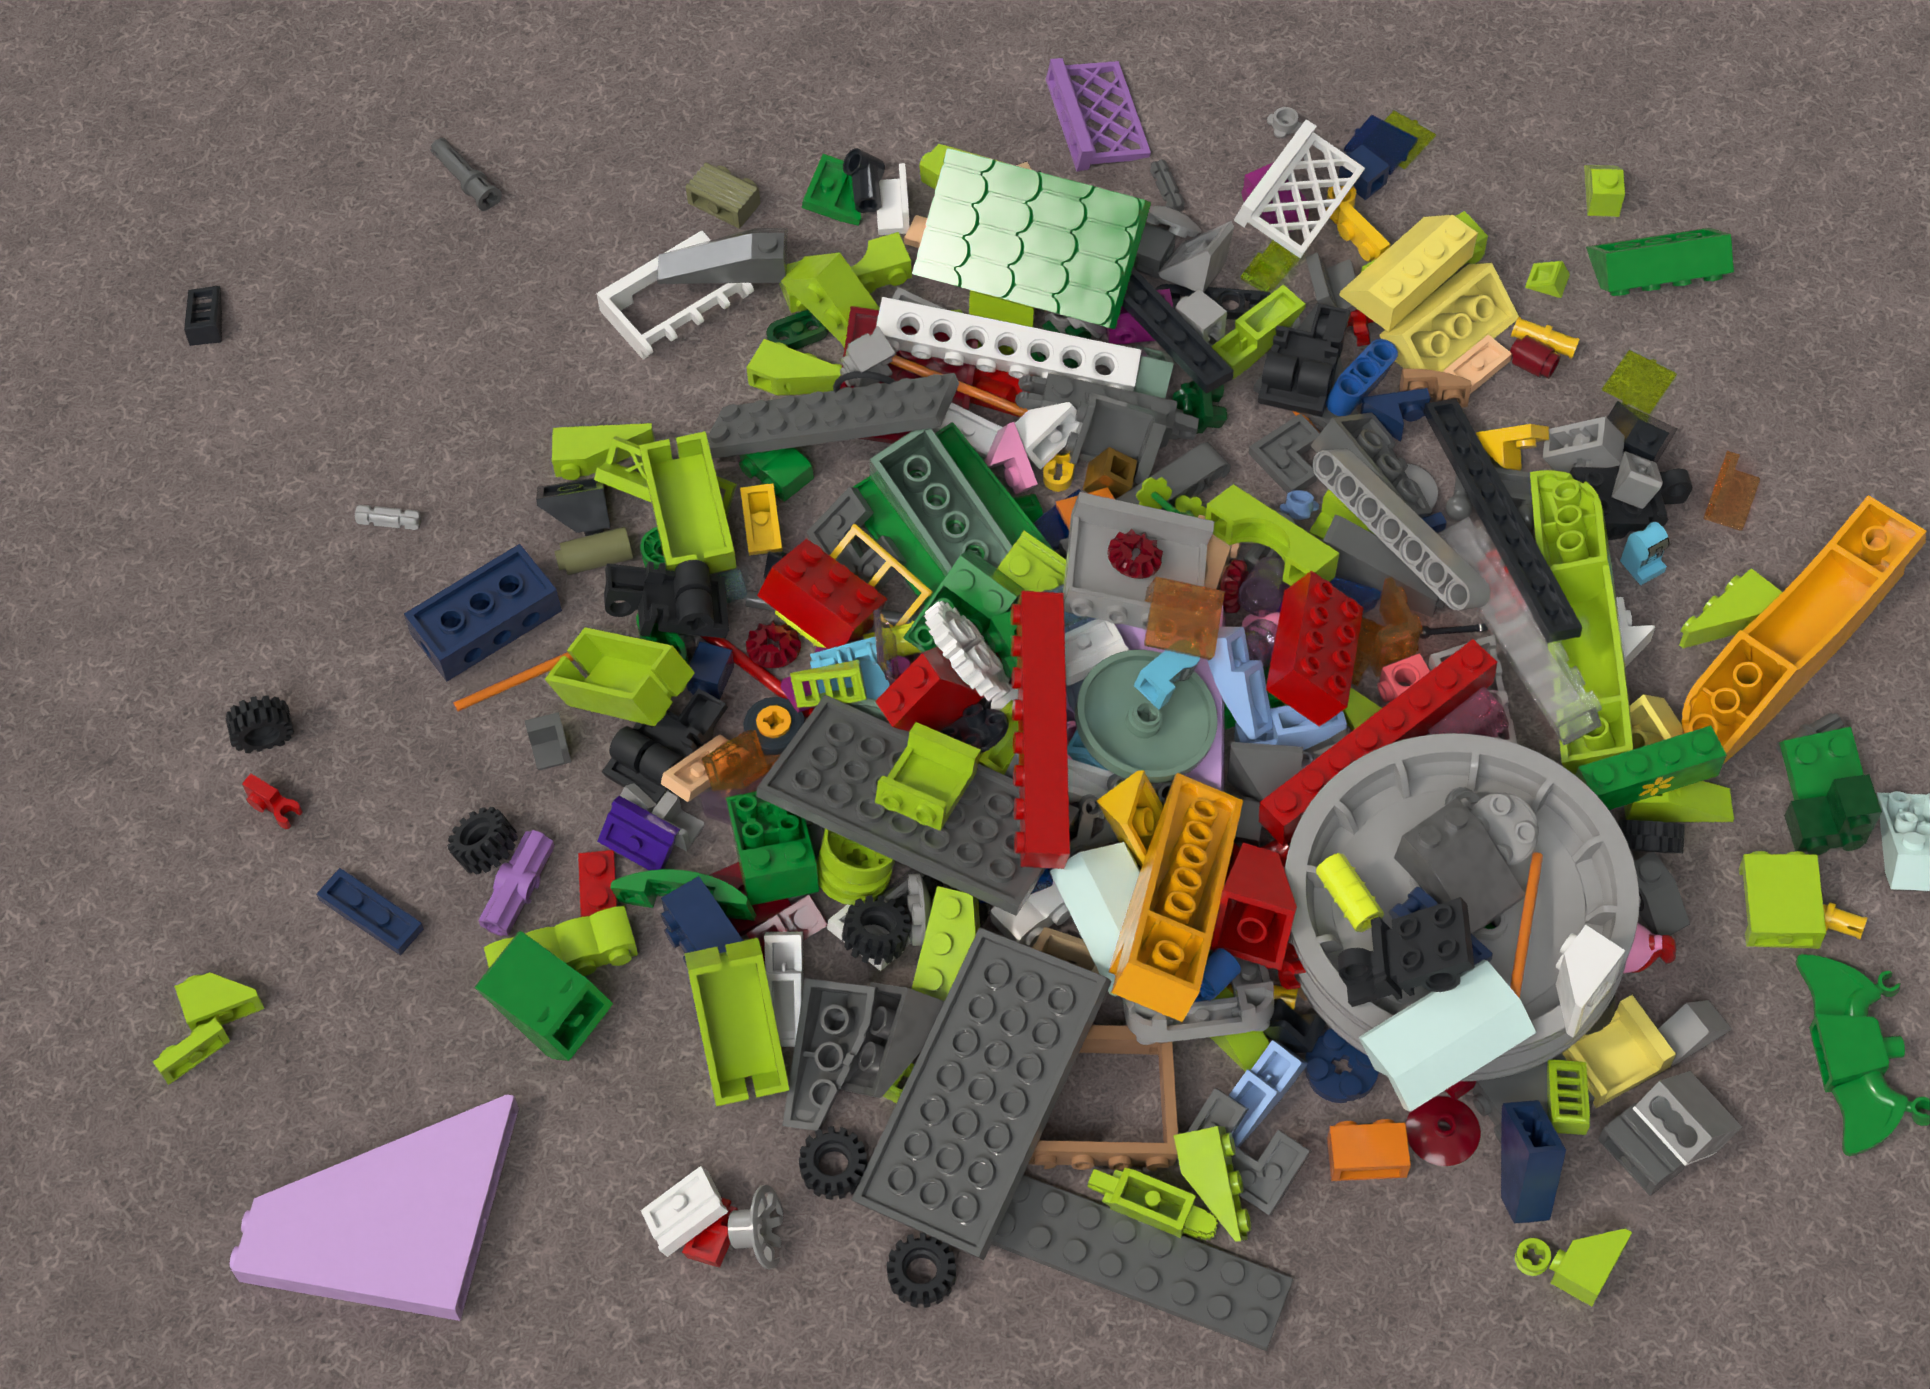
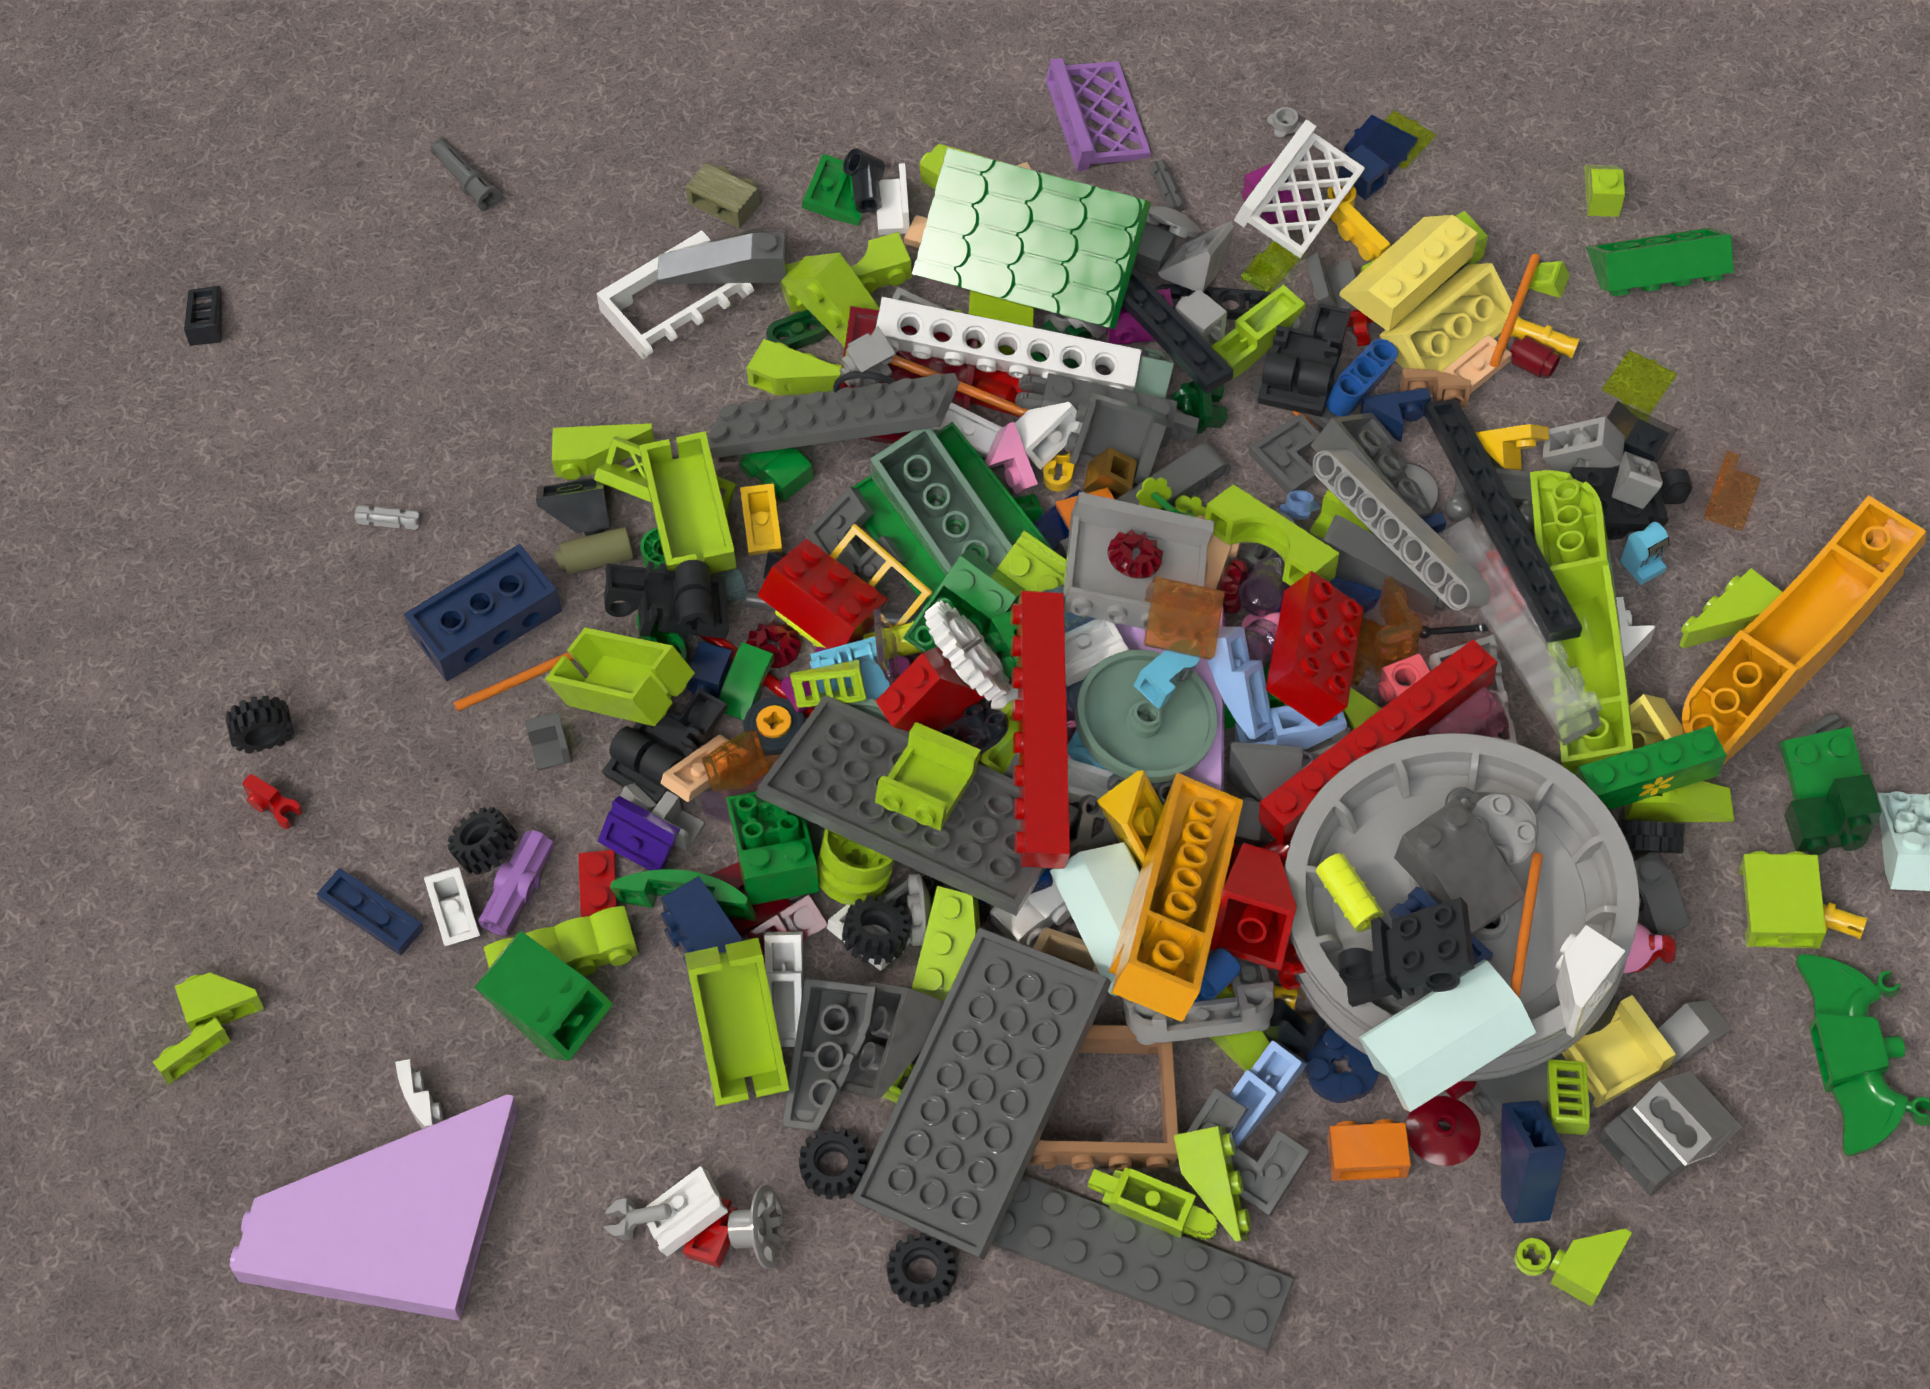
none -> white slope [395,1059,443,1129]
none -> white slope [424,867,480,946]
none -> light grey bar [604,1198,672,1241]
none -> green slope [719,642,775,721]
none -> orange axle [1490,254,1540,367]

